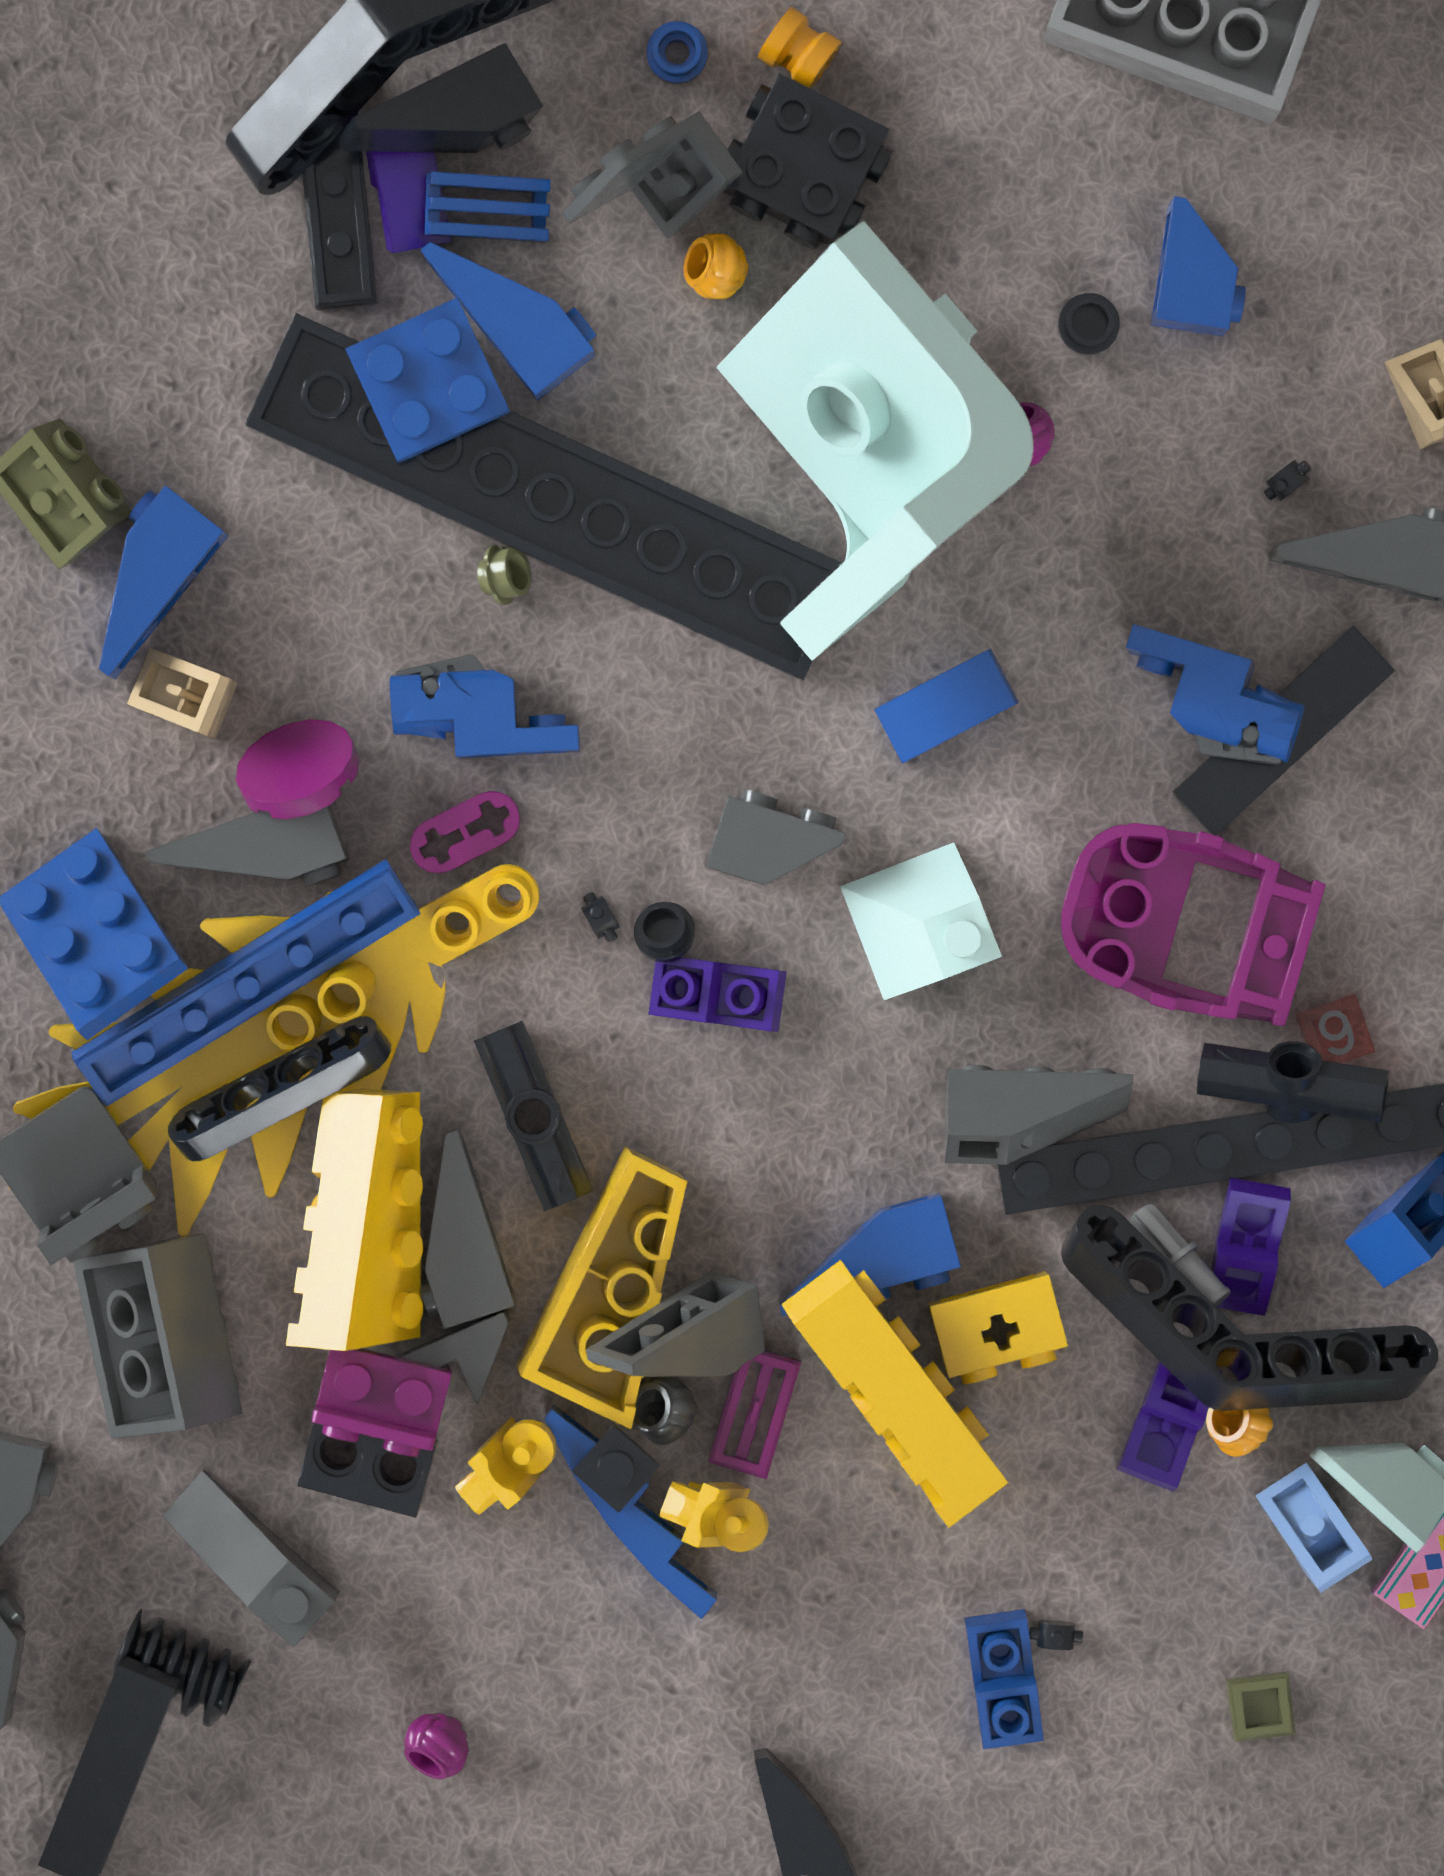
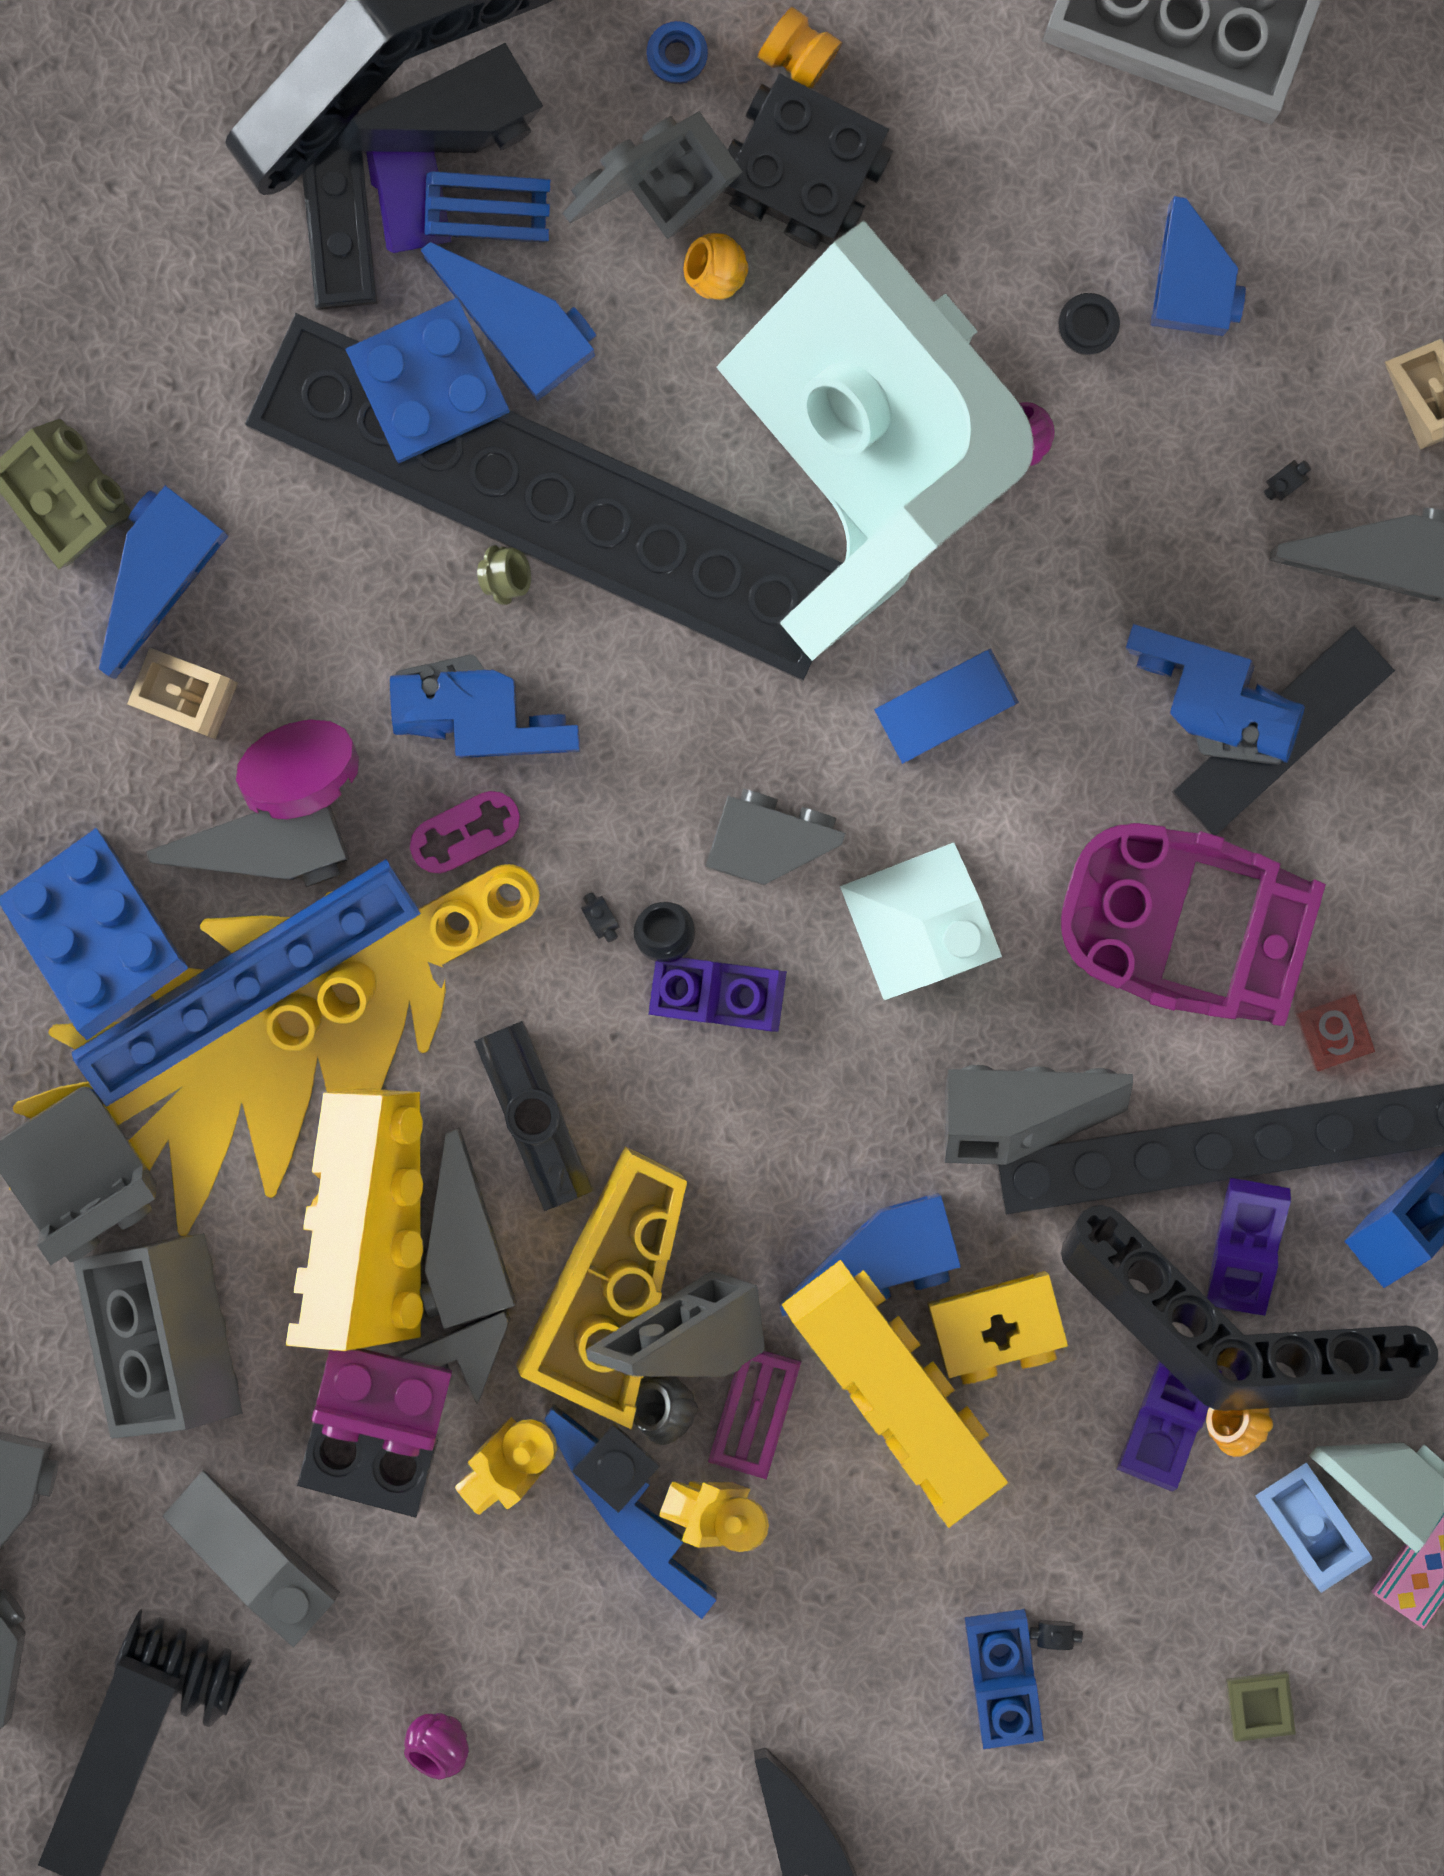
black beam [168,1016,391,1161] -> none
light grey axle [1128,1204,1231,1307] -> none
black piece [1197,1041,1390,1123] -> none

